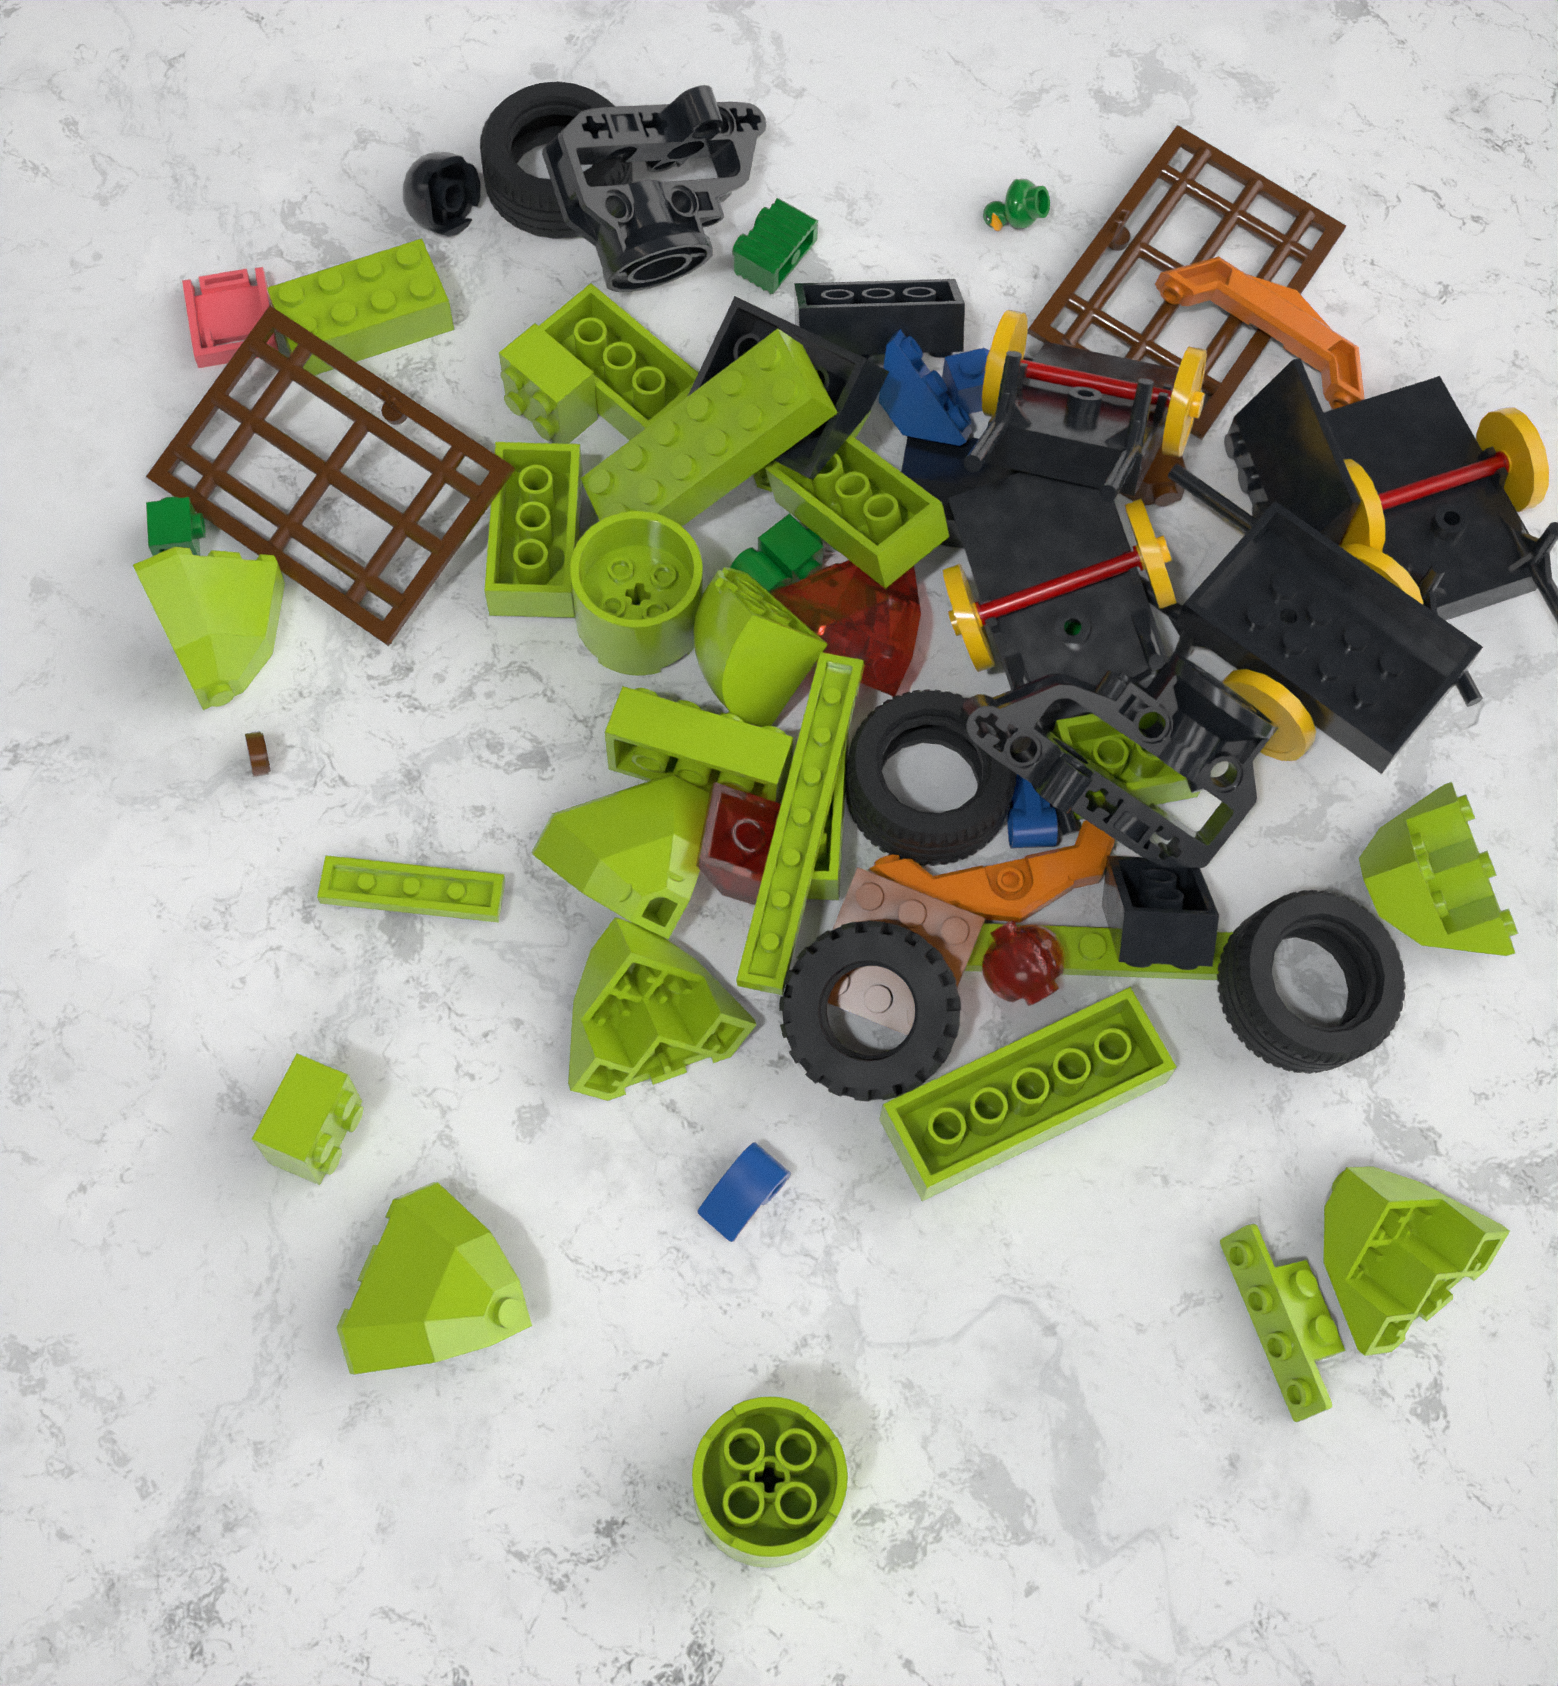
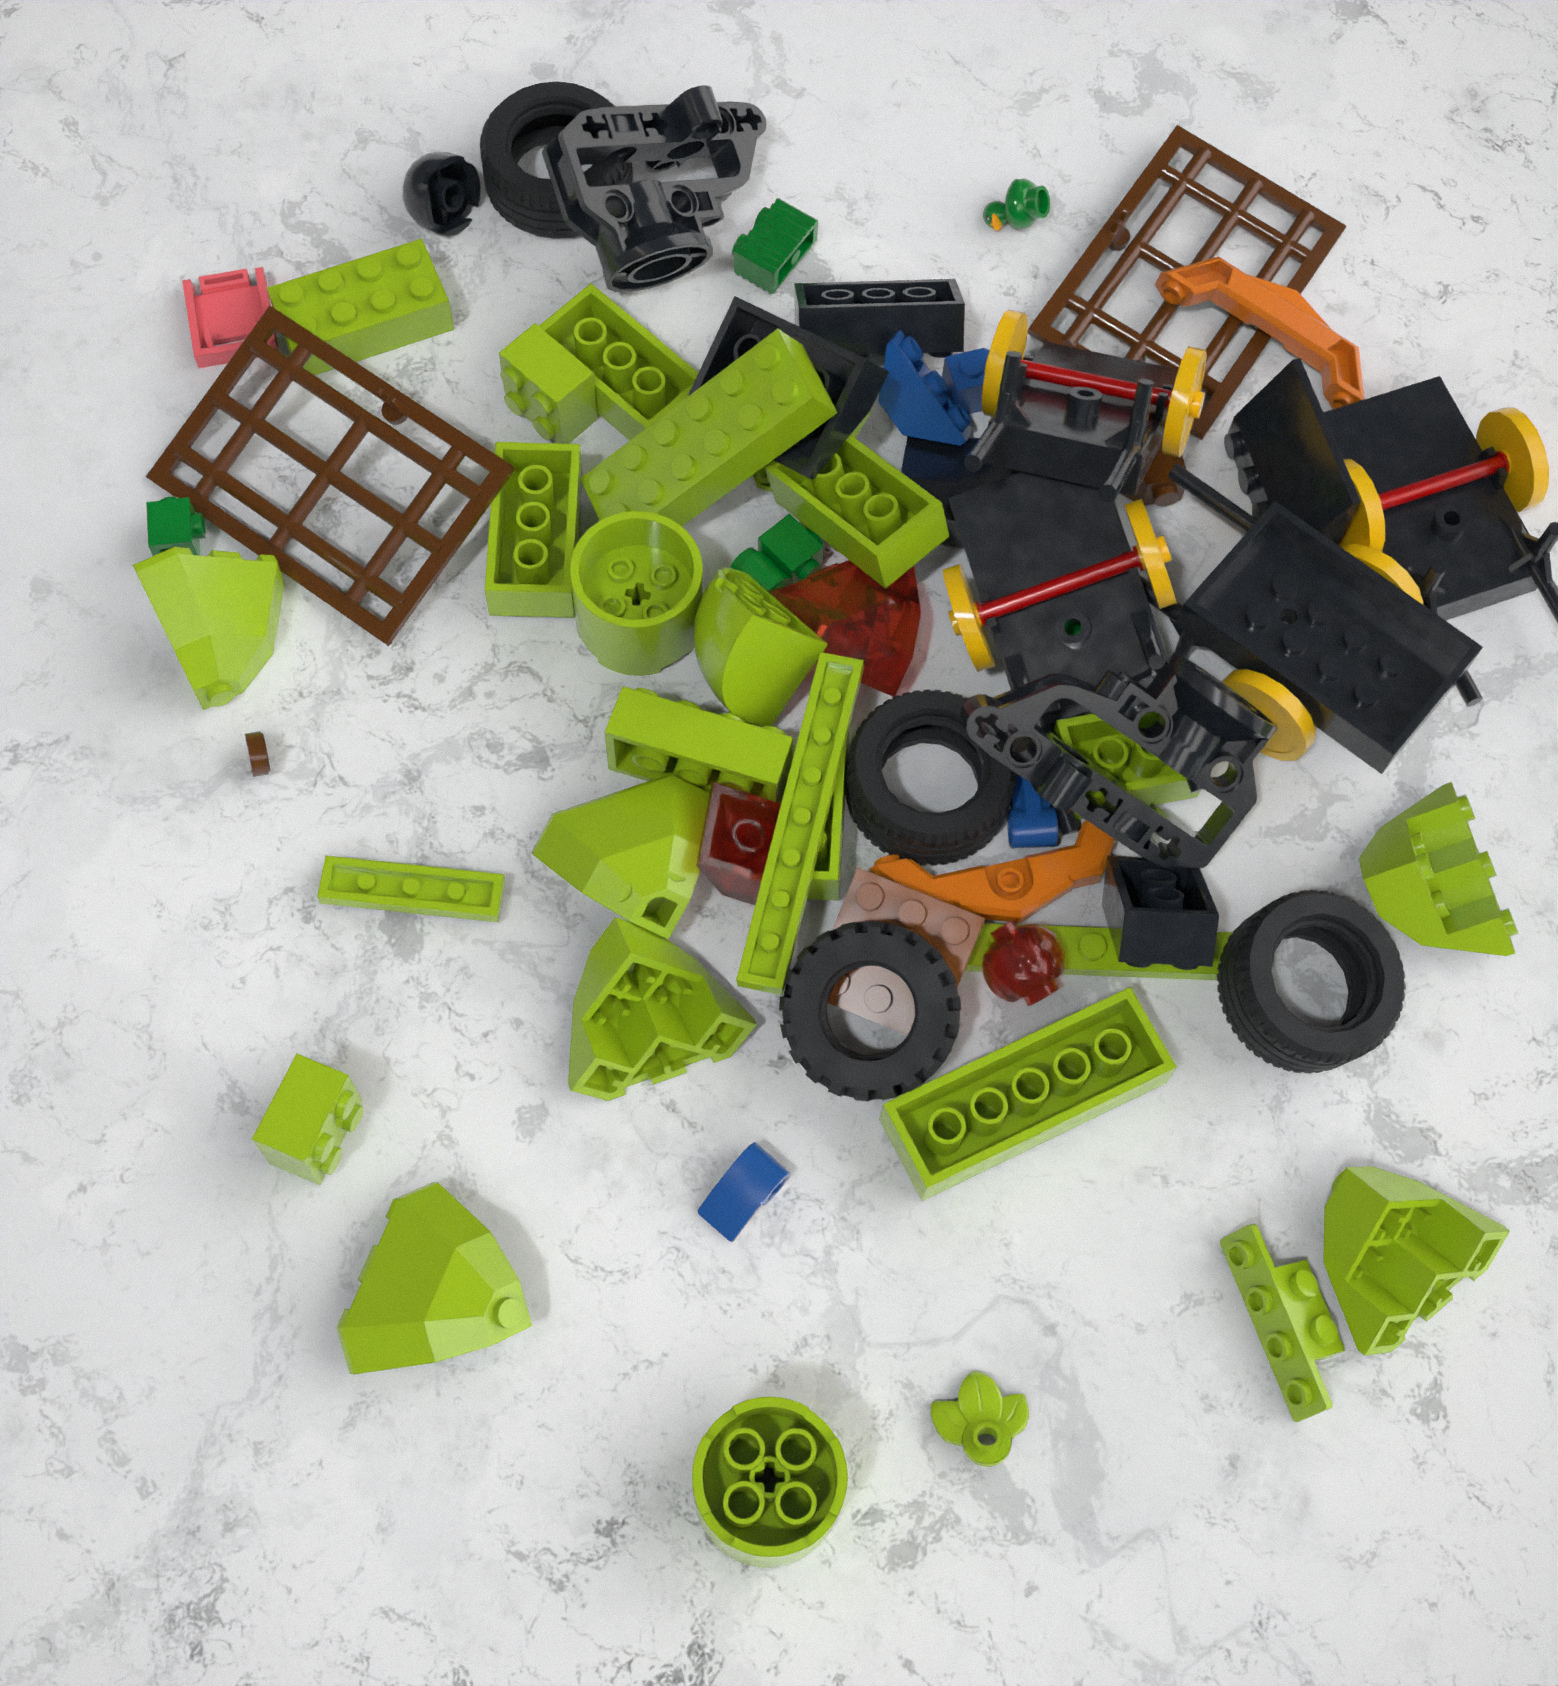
none -> lime plate [931,1371,1029,1467]

